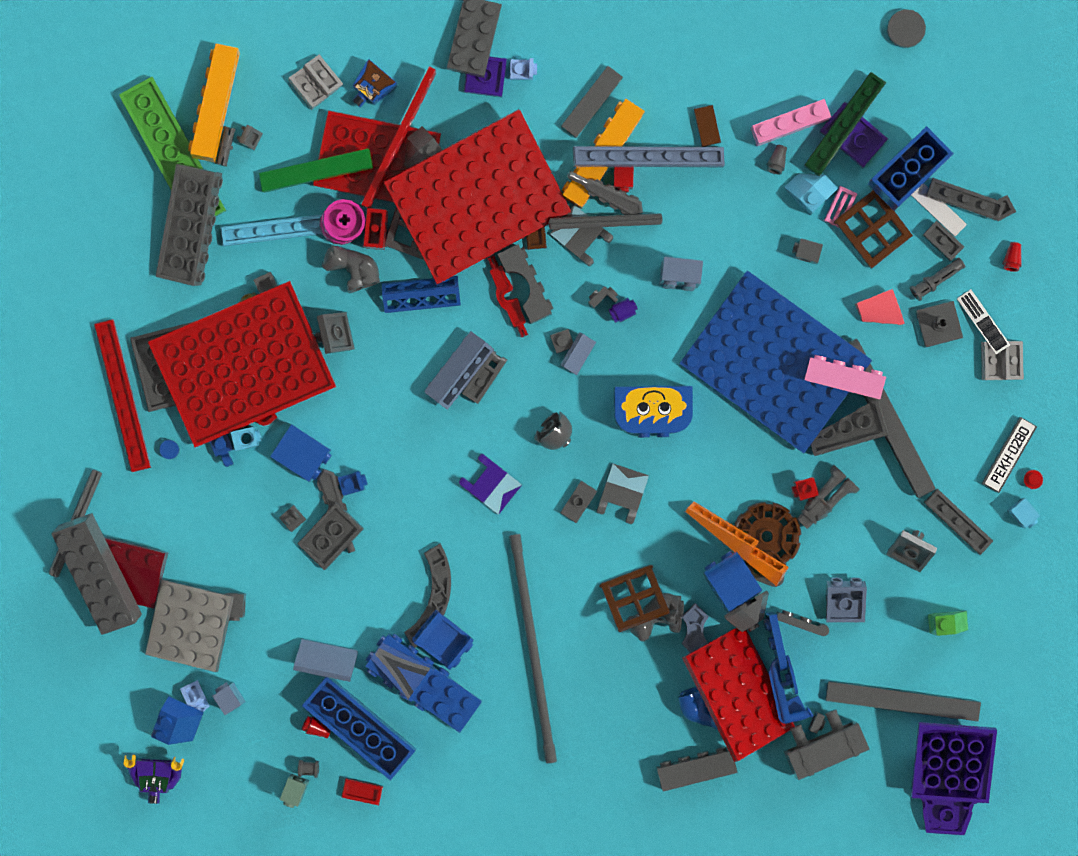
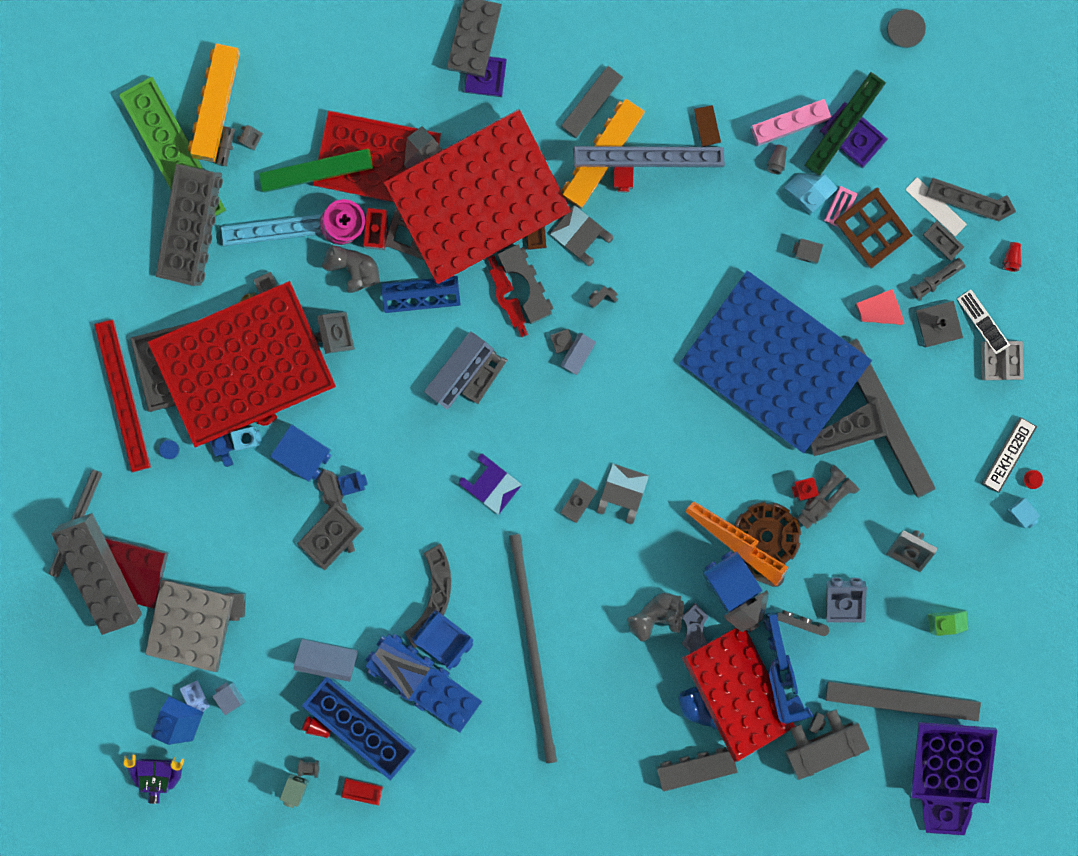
dark grey tile [279,505,307,532] -> none
light grey slope [288,54,343,110] -> none
torso [352,59,398,108] -> none
red tile [361,66,436,208] -> none
light blue bracket [510,58,537,80] -> none
dark grey cylinder [535,412,572,450] -> none
dark grey axle [549,213,663,229] -> none
dark grey sword [567,171,643,215] -> none
reddish brown window [599,565,670,632] -> none
dark purple brick [608,298,638,323] -> none
brick [614,386,693,438] -> none
sand blue brick [659,257,703,291] -> none
bright pink brick [805,355,886,400] -> none
blue brick [867,126,954,211] -> none
dark grey tile [923,489,993,555] -> none

